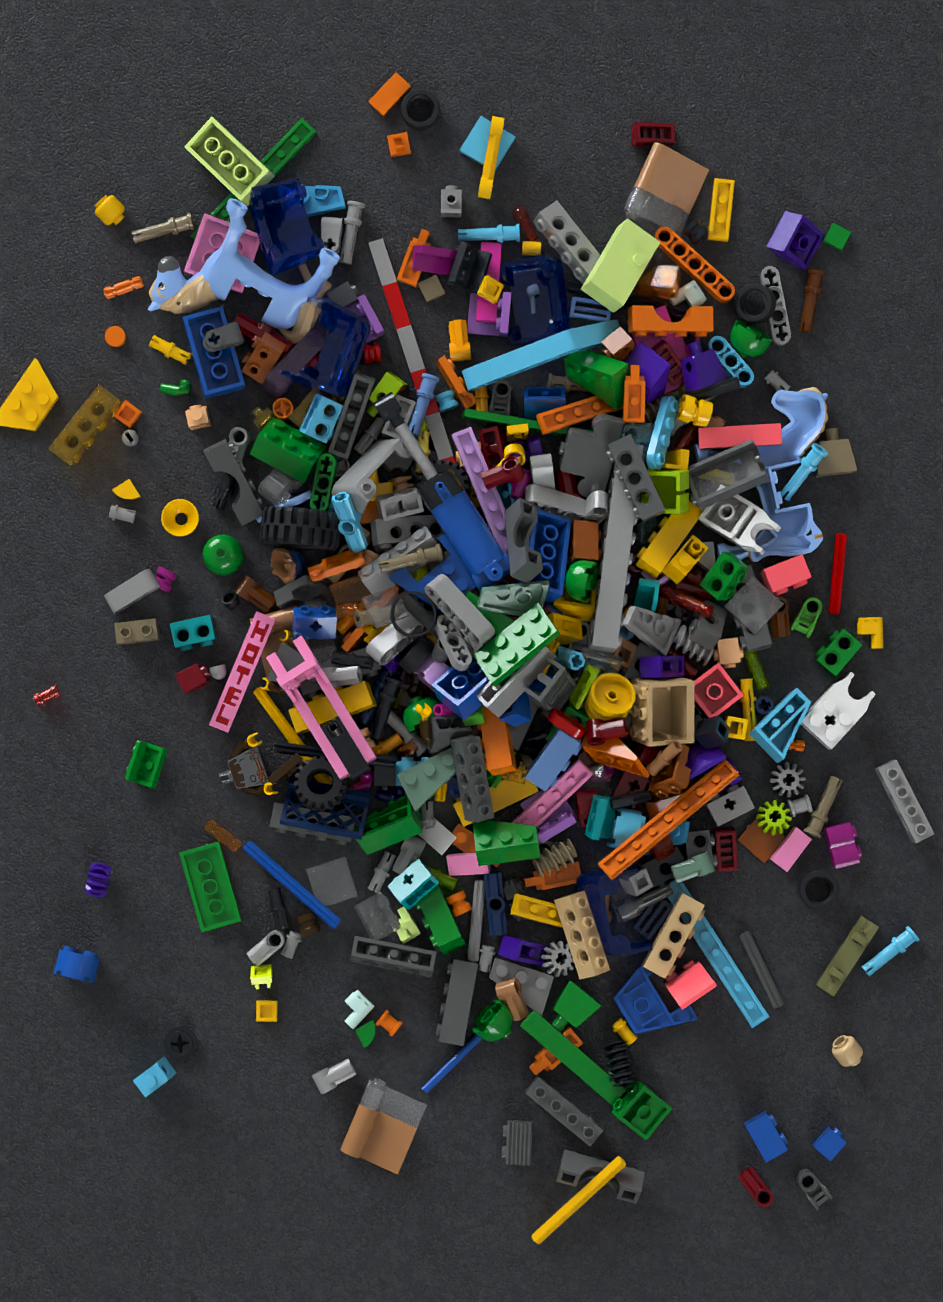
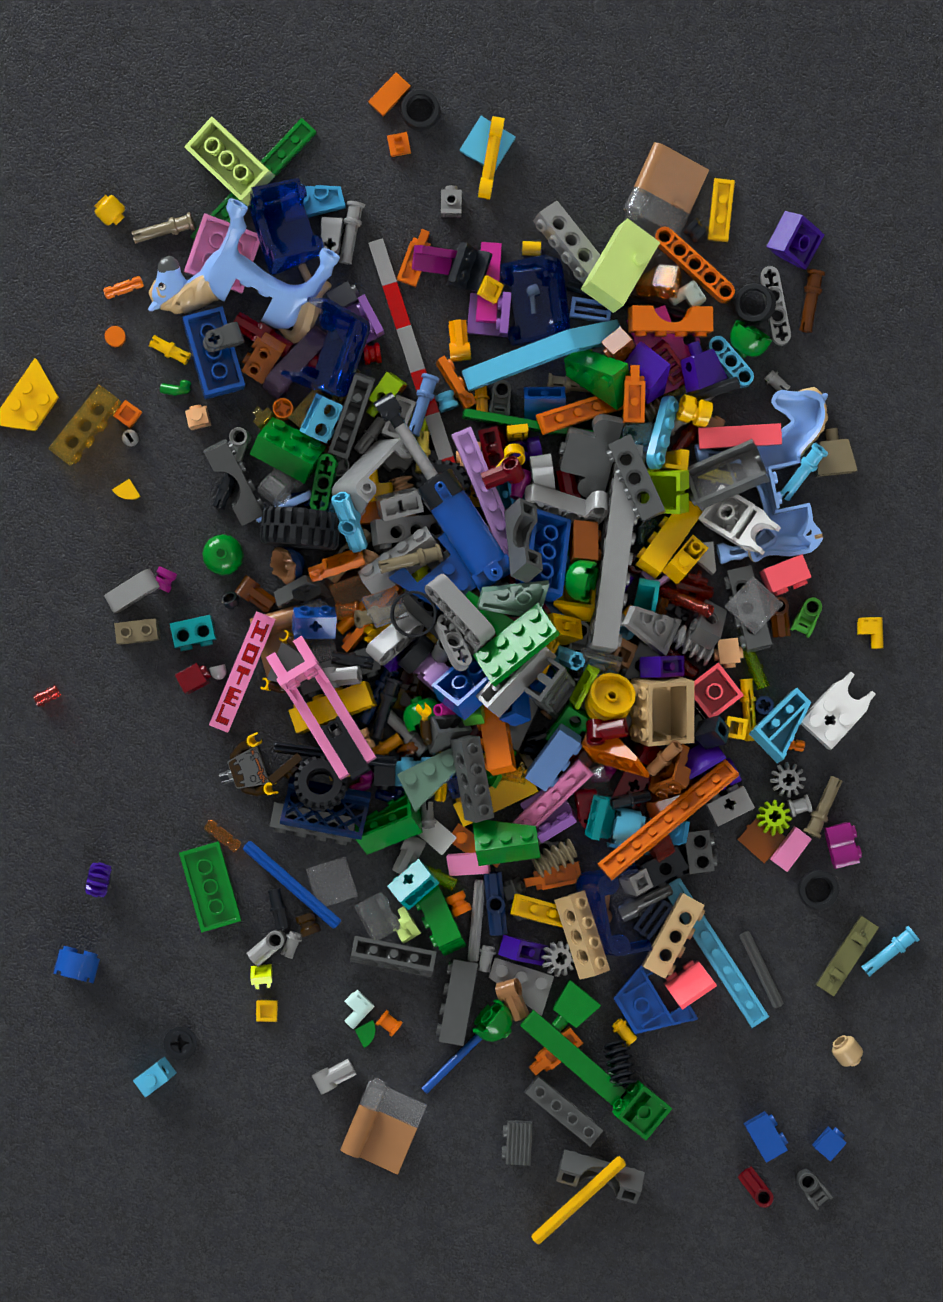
light grey pin [109,504,136,523] -> none
green bracket [125,740,168,789] -> none
yellow piece [161,499,199,537] -> none
yellow axle [253,686,332,785] -> none
light grey pin [367,851,397,894] -> none
dark tan tile [418,275,445,303] -> none
medium azure pin [458,224,520,243] -> none
clear red bar [512,206,537,241] -> none
red beam [548,708,586,740] -> none
dark red slope [631,122,675,146] -> none
sand green piece [670,851,715,883] -> none
green brick [700,552,749,601] -> none
dark red slope [713,827,738,872] -> none
green brick [815,629,862,677] -> none
green tile [823,223,851,251] -> none
red axle [828,533,847,615] -> none
light grey brick [875,760,934,843] -> none

